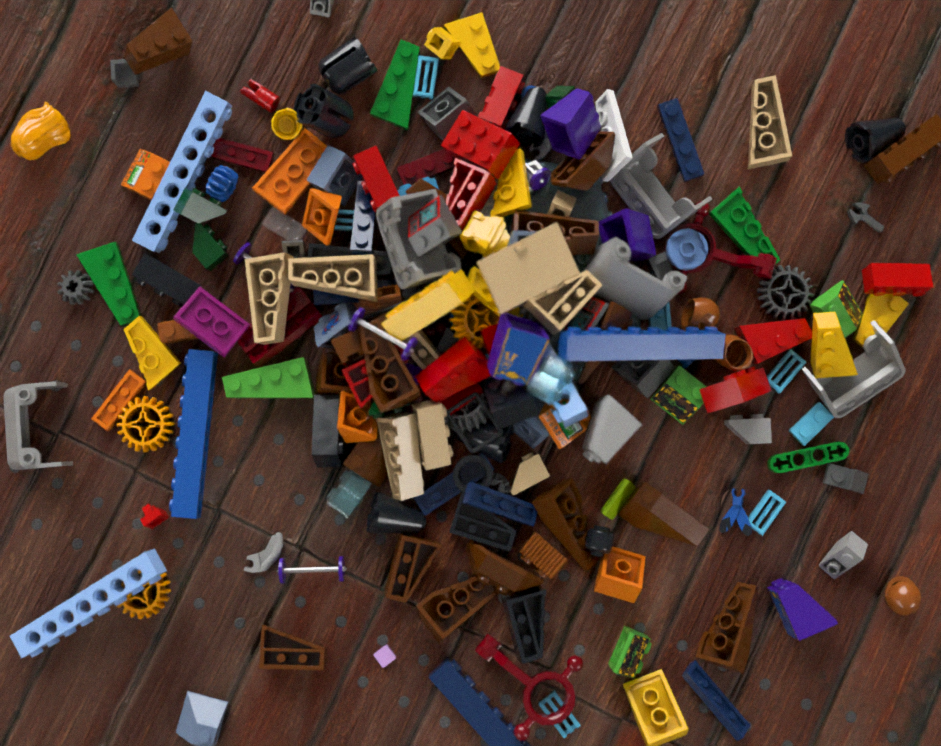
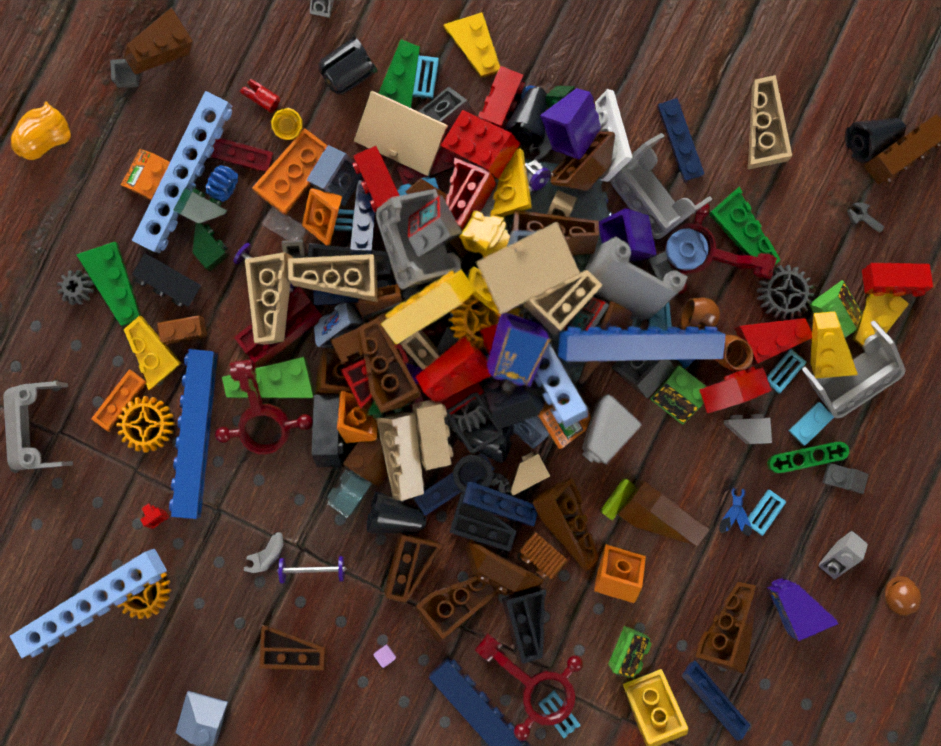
magenta tile [173,287,250,358] -> none
black cylinder [294,84,354,138] -> none
axle [348,307,418,361] -> none
yellow brick [424,27,461,60] -> none
clear light blue brick [527,353,575,406] -> none
black head [585,525,614,557] -> none
none -> dark red piece [215,359,313,455]
none -> tan container [354,91,448,176]

